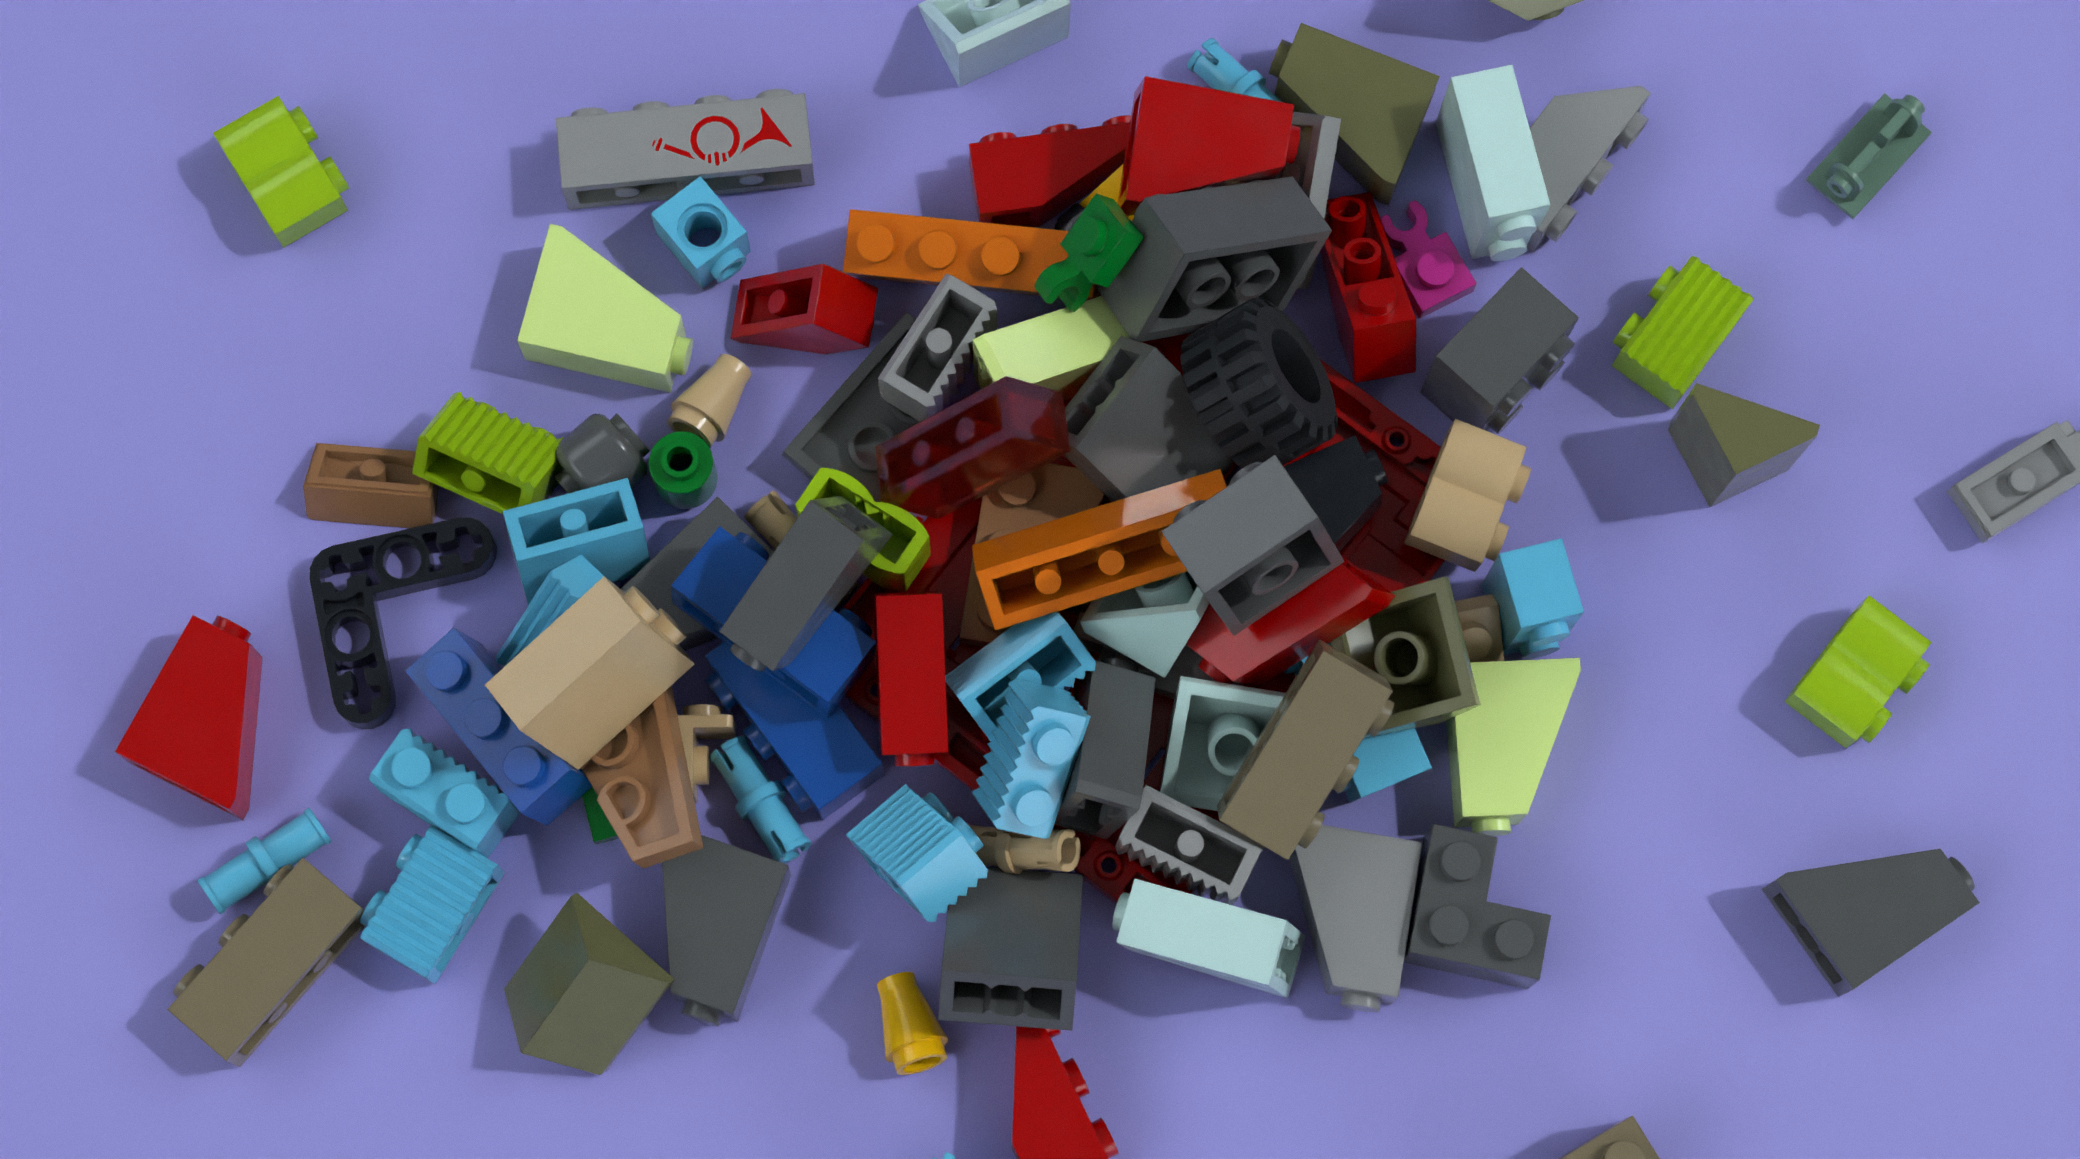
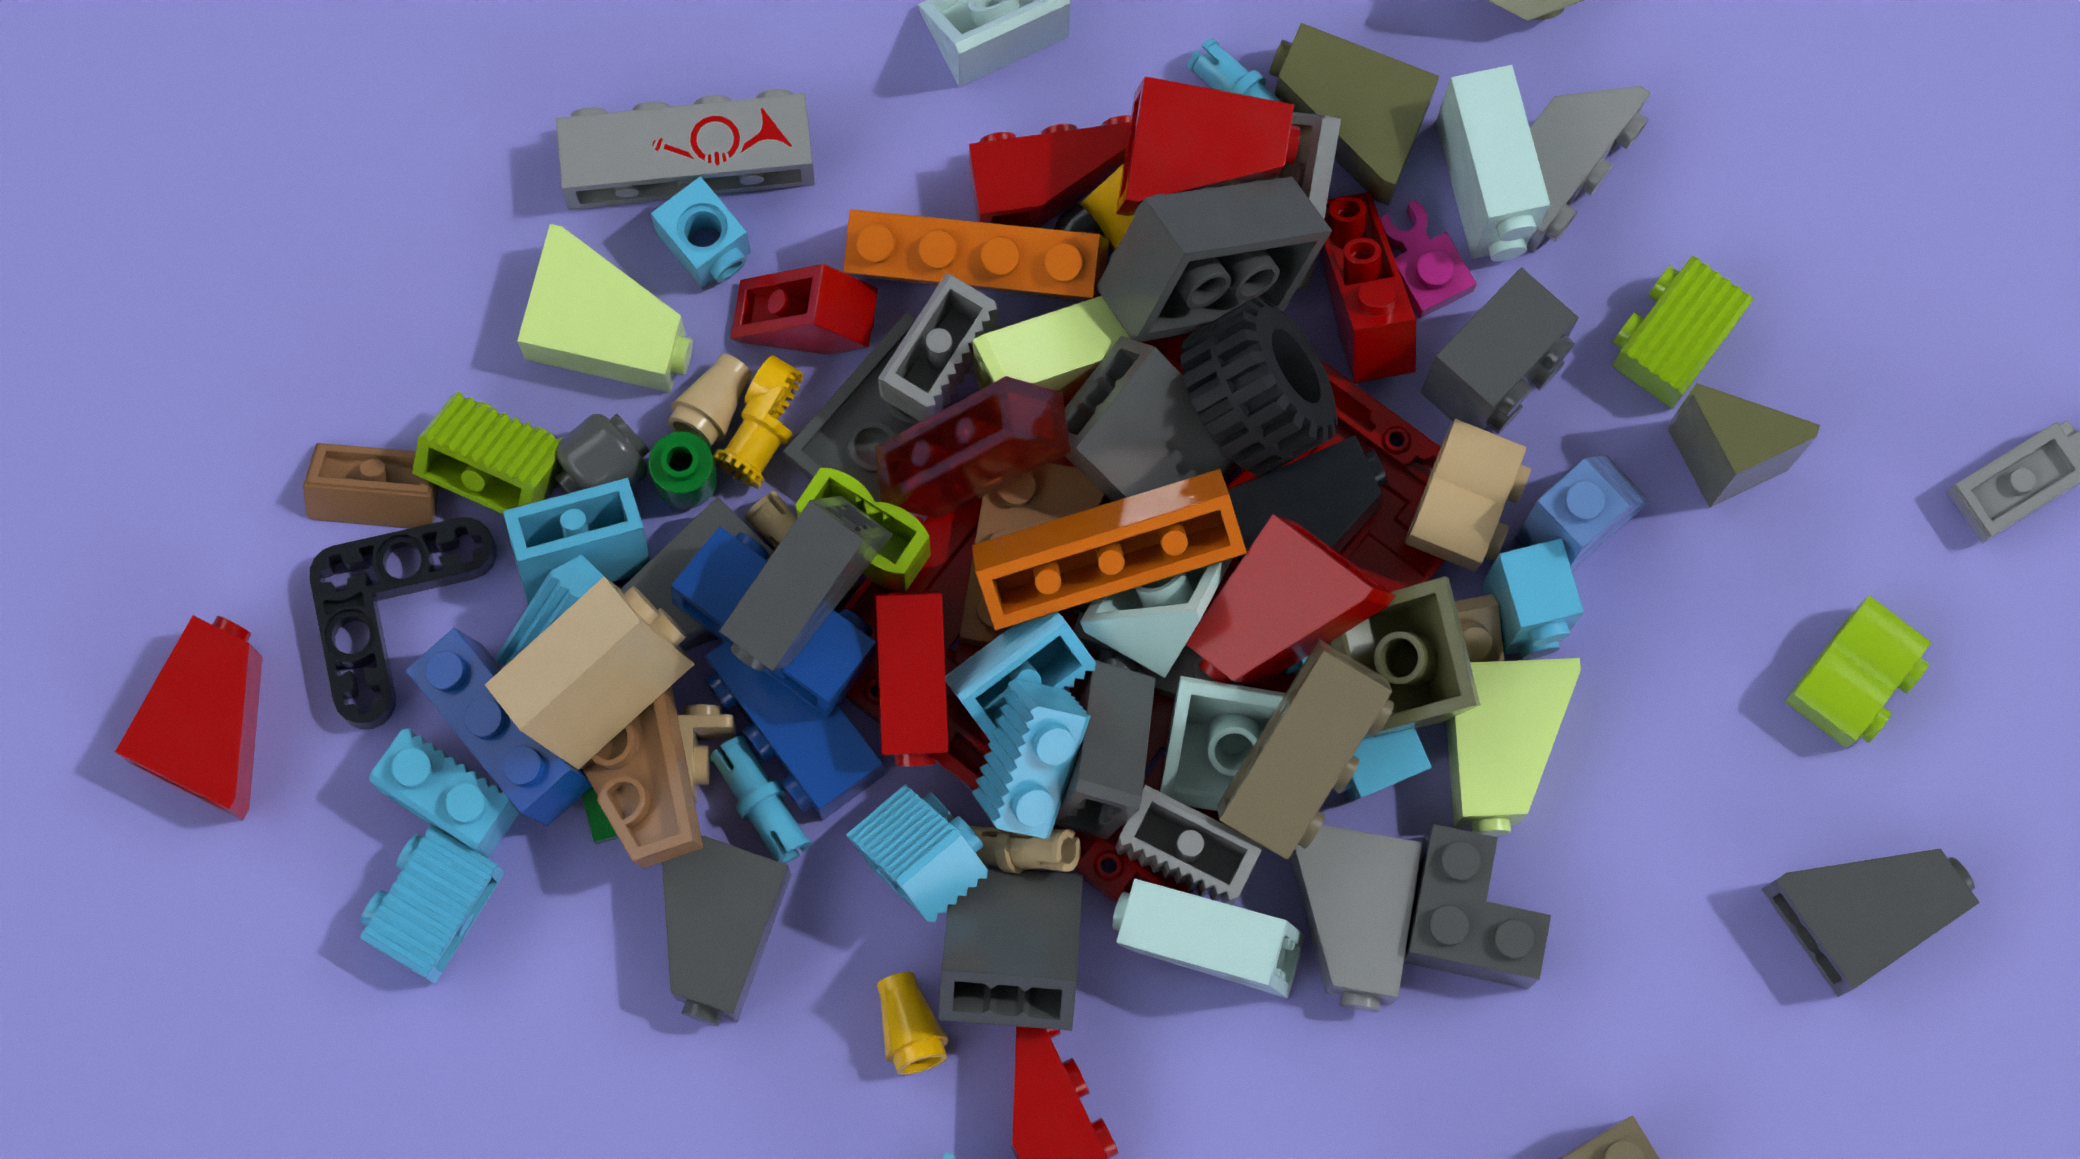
dark tan brick [167,858,364,1067] -> none
medium azure pin [197,807,332,915] -> none
lime brick [213,96,350,248] -> none
olive slope [504,893,675,1075] -> none
green plate [1034,193,1144,312] -> none
dark grey brick [1161,455,1345,636] -> none
sand green hinge [1806,93,1932,219] -> none
none -> yellow connector [713,355,804,489]
none -> medium blue slope [1514,455,1650,571]

